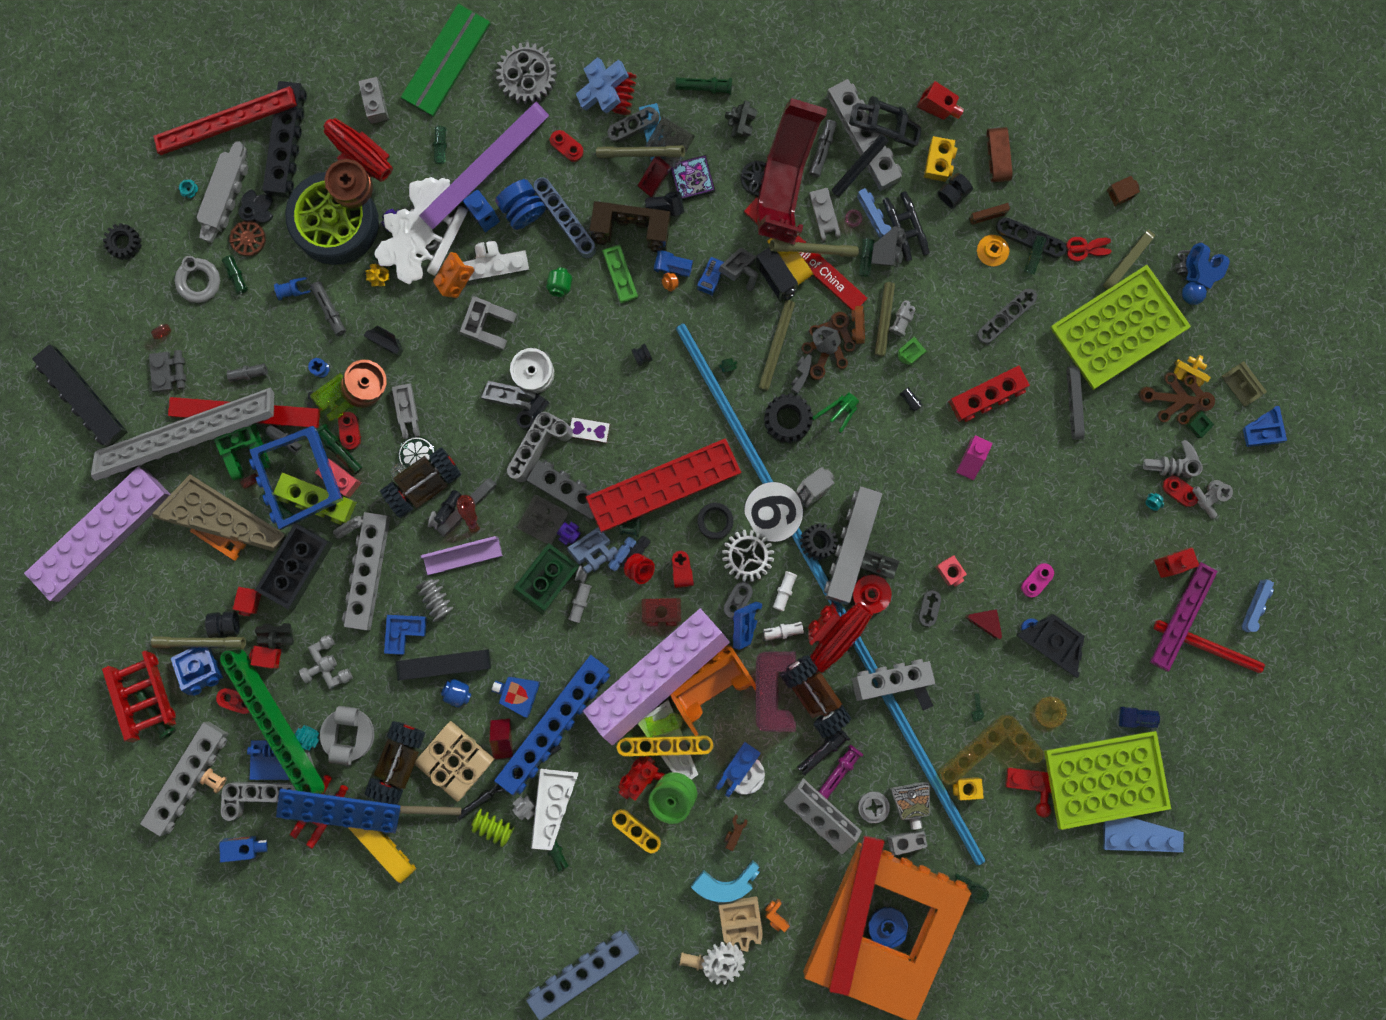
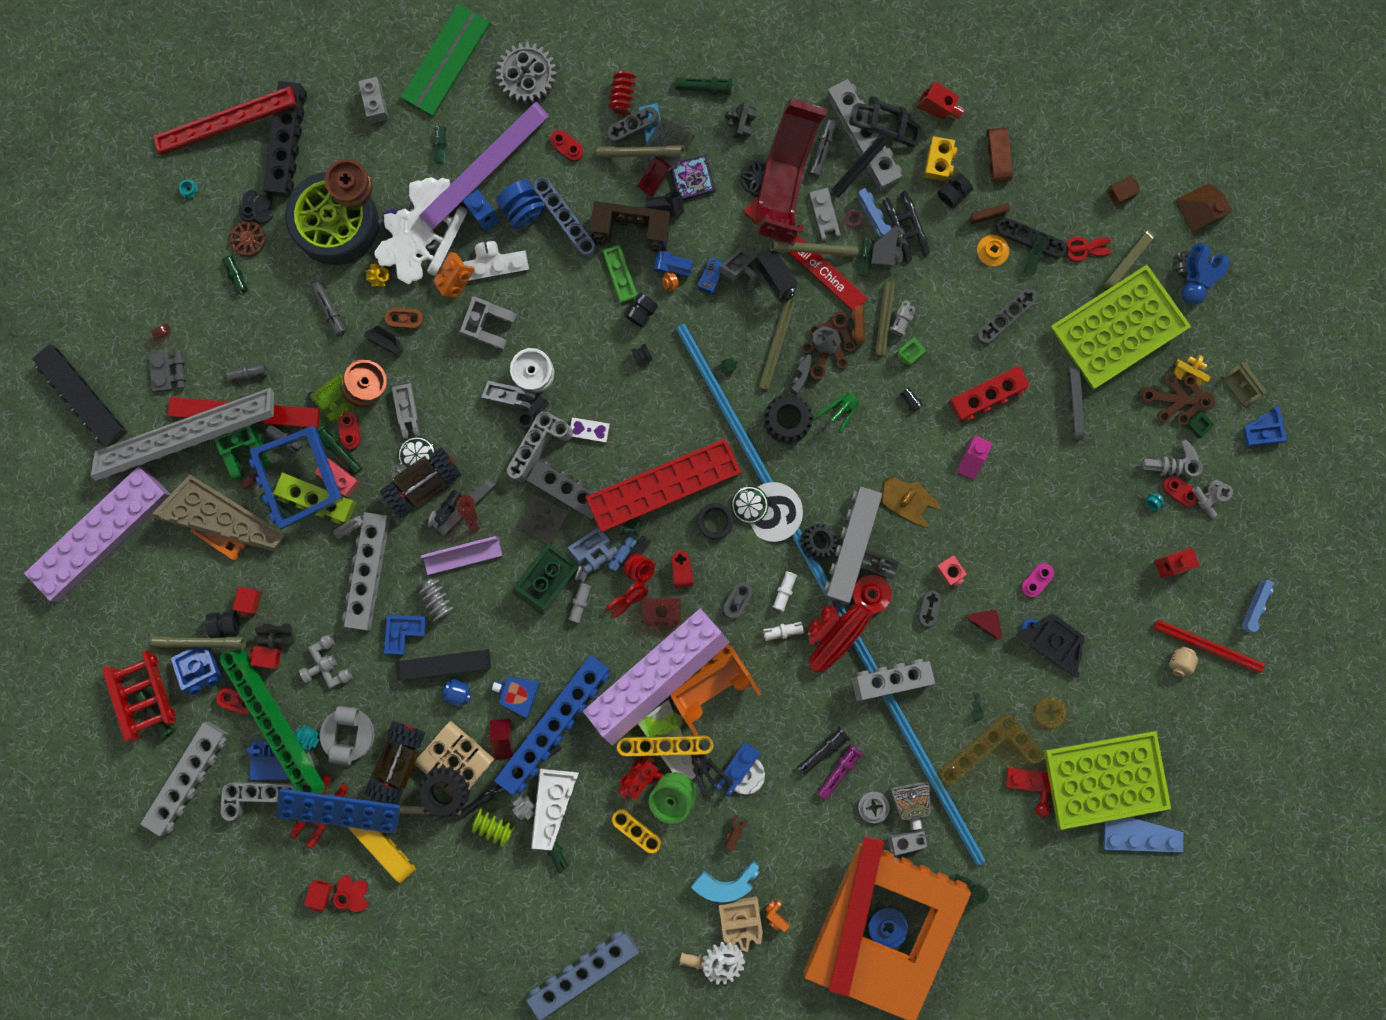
black tyre [103,223,142,260] -> none
light grey piece [174,256,220,303] -> none
light grey hinge [197,141,248,243] -> none
light nougat bush [200,768,227,793] -> none
blue torso [219,836,268,862] -> none
black brick [255,523,333,610] -> none
blue piece [274,277,311,300] -> none
blue bush [308,358,330,378] -> none
red plate [323,118,393,182] -> none
green head [546,267,573,297] -> none
dark purple gear [557,521,581,546] -> none
medium blue plate [576,57,629,113] -> none
white gear [722,530,774,582] -> none
blue wing [733,602,762,650] -> none
clear pink windscreen [756,651,796,732] -> none
yellow beam [767,238,814,285] -> none
plate [780,655,851,738] -> none
light grey brick [783,778,862,854] -> none
light grey brick [796,467,834,508] -> none
black window [909,674,933,710] -> none
yellow brick [953,777,984,800] -> none
clear blue piece [1119,707,1160,728] -> none
magenta tile [1149,562,1218,672] -> none
none -> red brick [304,879,334,912]
none -> red plate [333,874,369,912]
none -> dark orange plate [385,308,424,329]
none -> black tyre [417,766,470,820]
none -> red piece [605,583,649,618]
none -> black wheel [623,292,658,328]
none -> black plant [691,754,733,797]
none -> dish [731,486,769,524]
none -> pearl gold shield [881,476,941,527]
none -> tan head [1169,647,1198,677]
none -> reddish brown slope [1175,184,1232,233]

